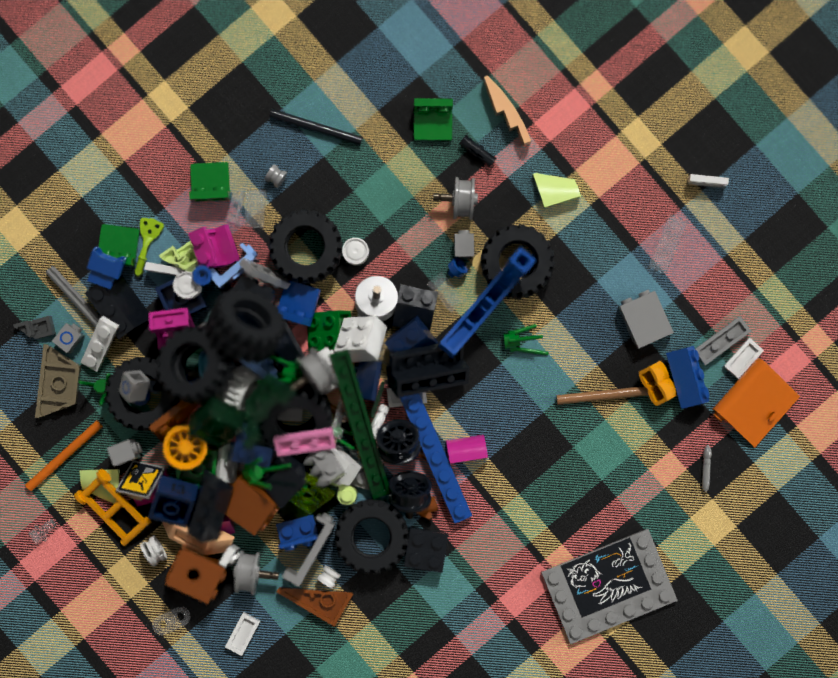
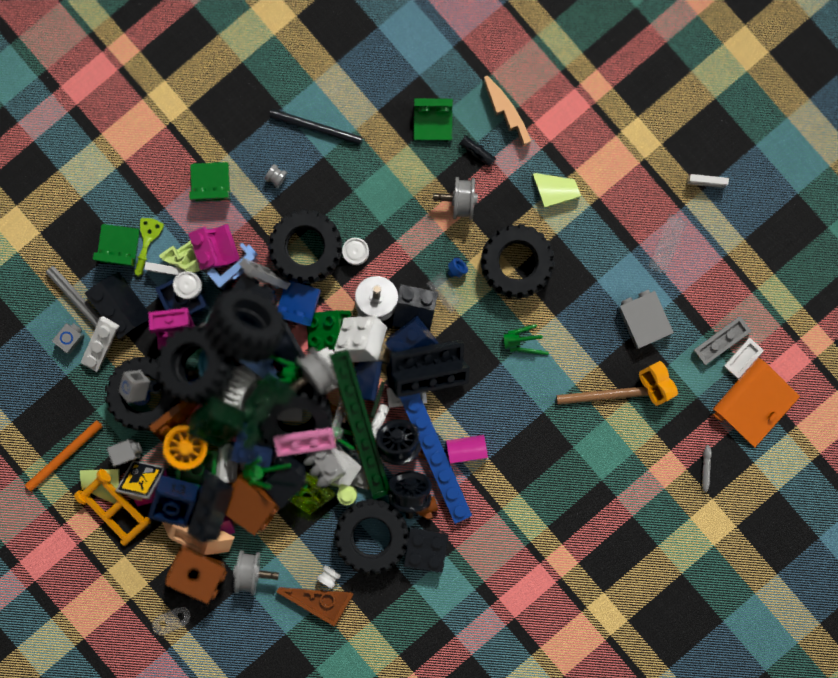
dark grey slope [13,316,56,339] -> none
clear piece [28,519,57,545] -> none
dark tan wing [35,344,81,418] -> none
green plant [78,373,110,406] -> none
blue piece [87,247,127,289] -> none
white wheel [140,536,167,567] -> none
blue tile [192,265,212,285] -> none
white plate [219,544,241,567] -> none
white tile [225,612,260,656] -> none
clear plate [227,191,245,230] -> none
clear plate [244,189,267,229] -> none
blue bracket [276,514,319,551] -> none
light grey panel [282,512,336,587] -> none
blue arch [438,248,536,358] -> none
light grey brick [454,230,474,258] -> none
plate [541,528,678,644] -> none
blue brick [666,346,709,409] -> none

